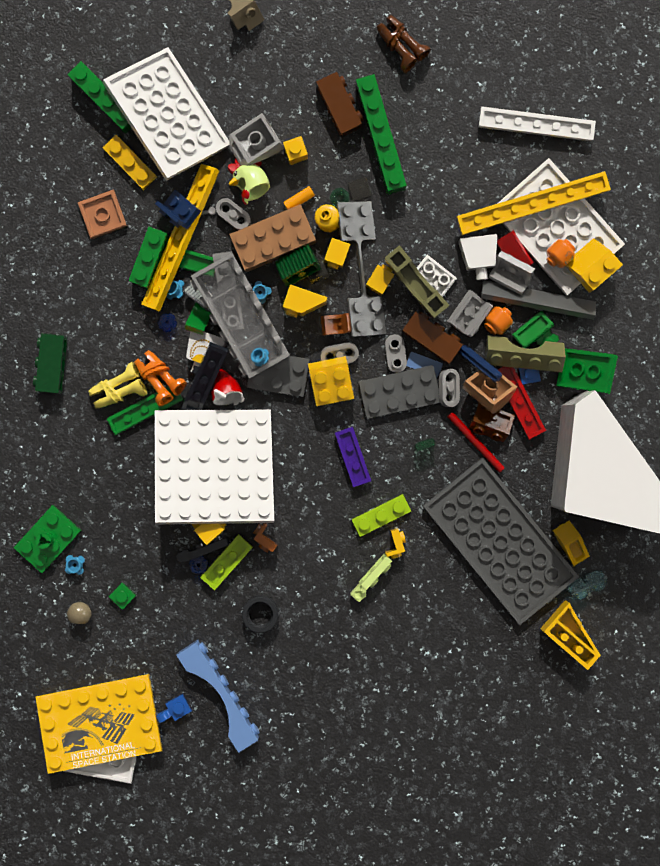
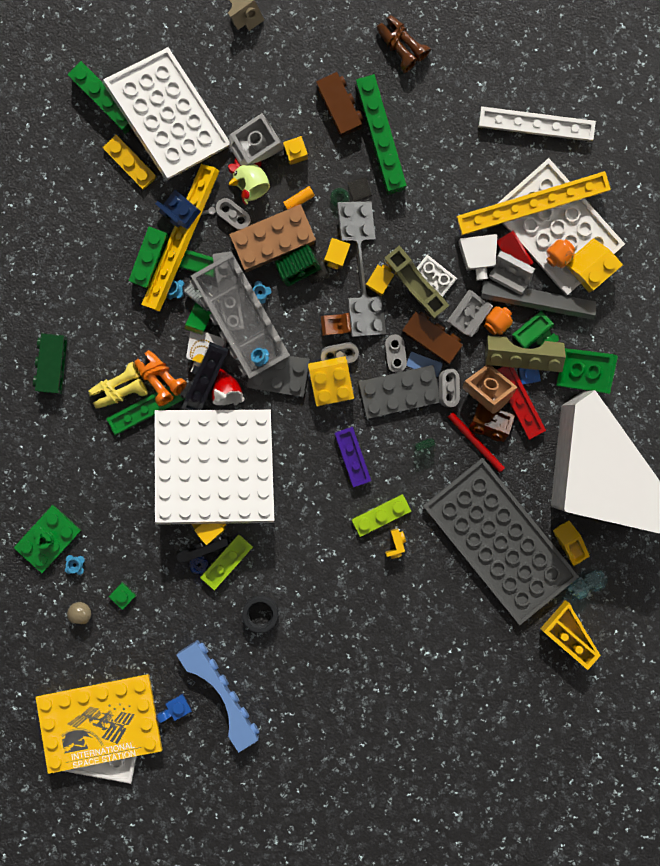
nougat tile [78,189,128,239] -> none
clear blue plate [158,313,177,332] -> none
dark orange bracket [253,523,278,553] -> none
yellow slope [283,284,327,318] -> none
yellow head [314,205,339,232] -> none
yellowish green hinge [350,554,392,602] -> none
dark blue axle [458,345,502,382] -> none

